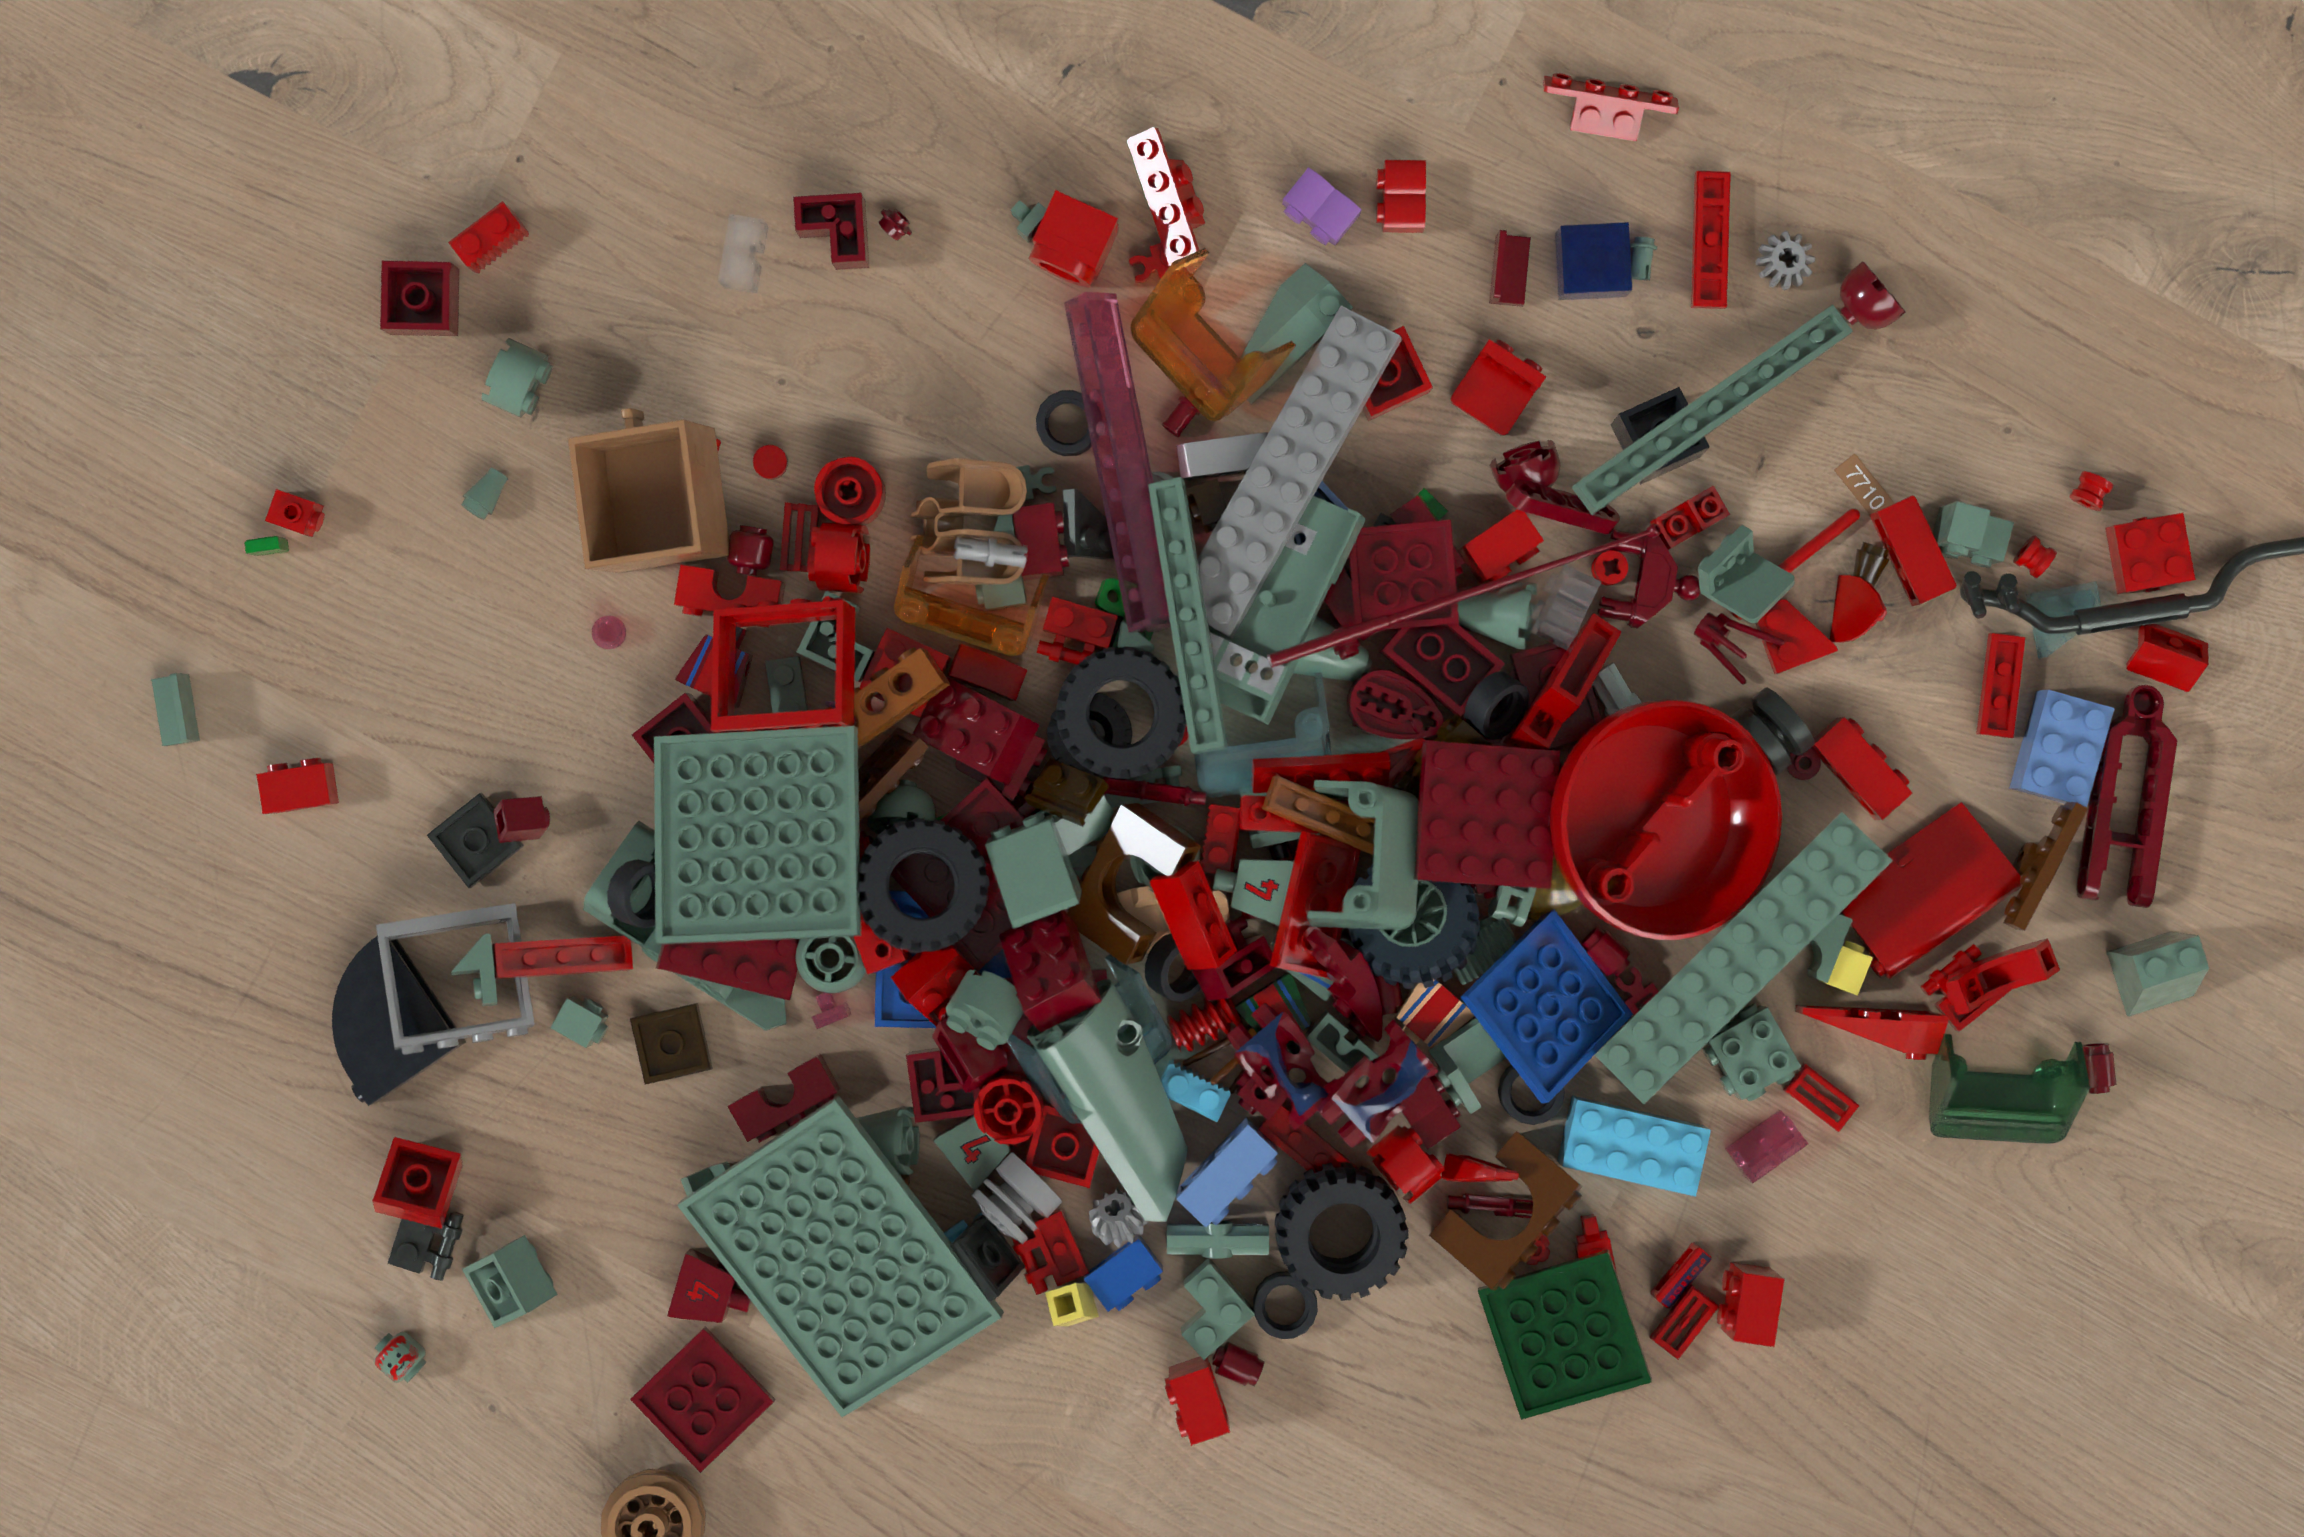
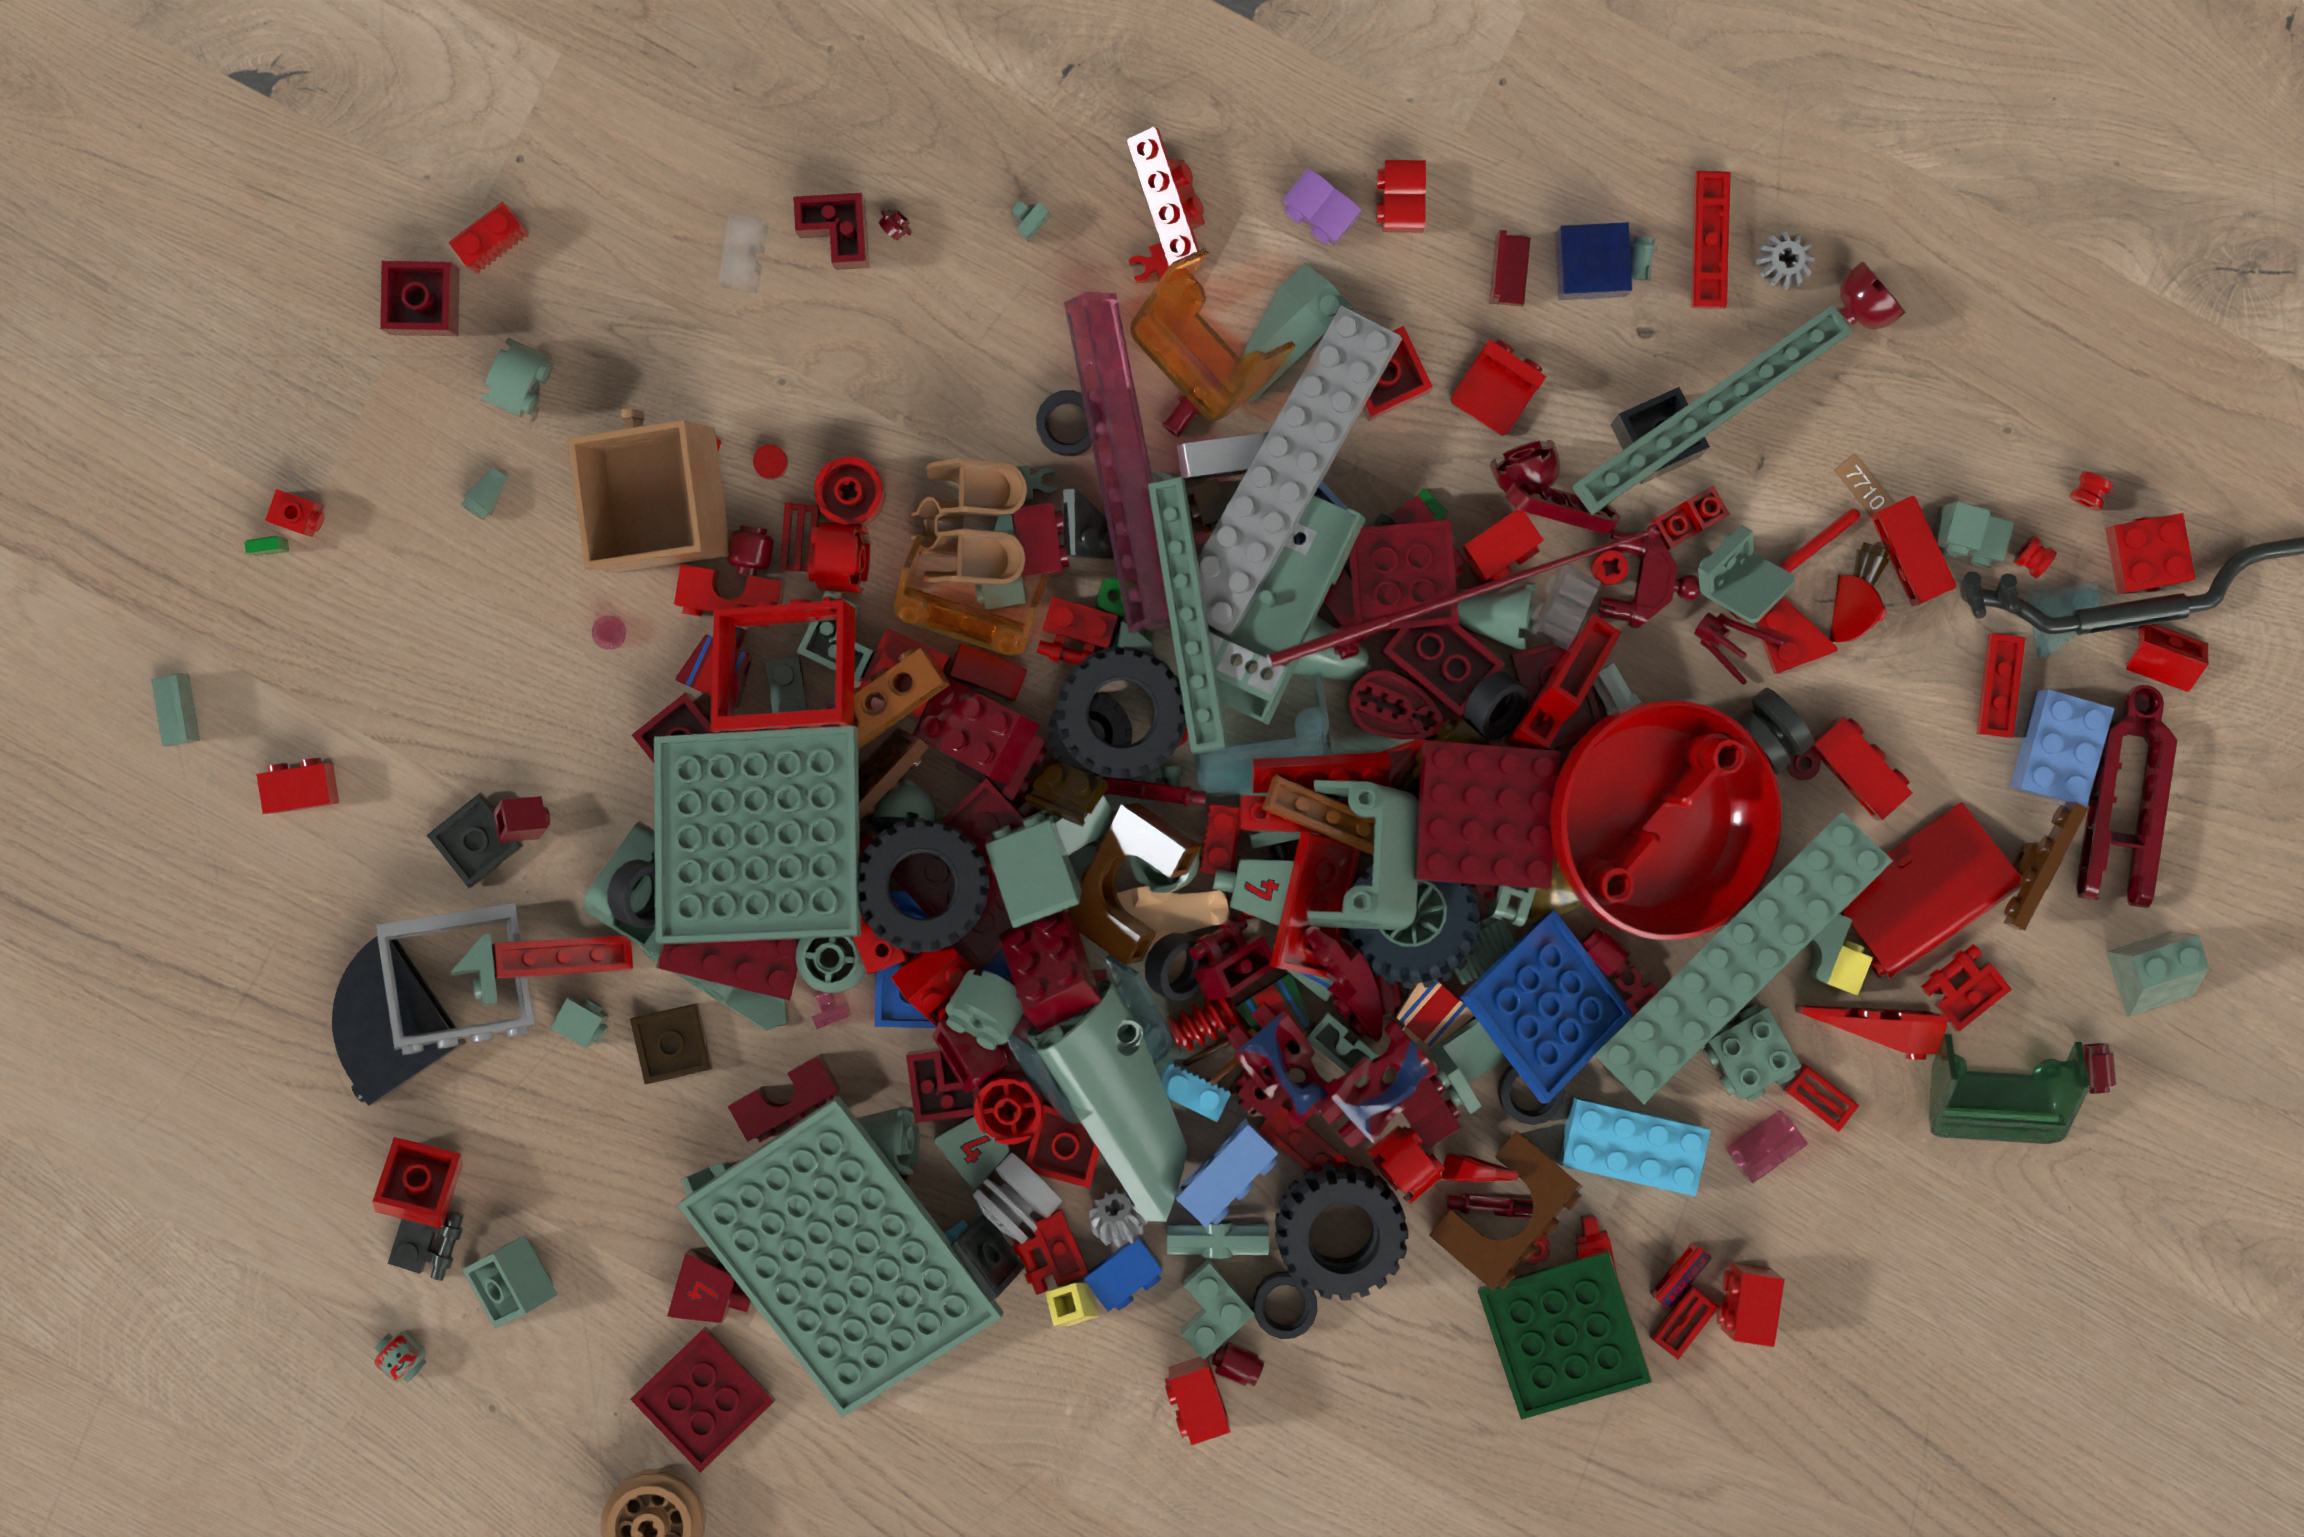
light grey pin [954,536,1027,568] -> none
red piece [1028,190,1119,288] -> none
red panel [1150,861,1237,970] -> none
bracket [1543,73,1679,141] -> none
red arch [1945,938,2060,1015] -> none

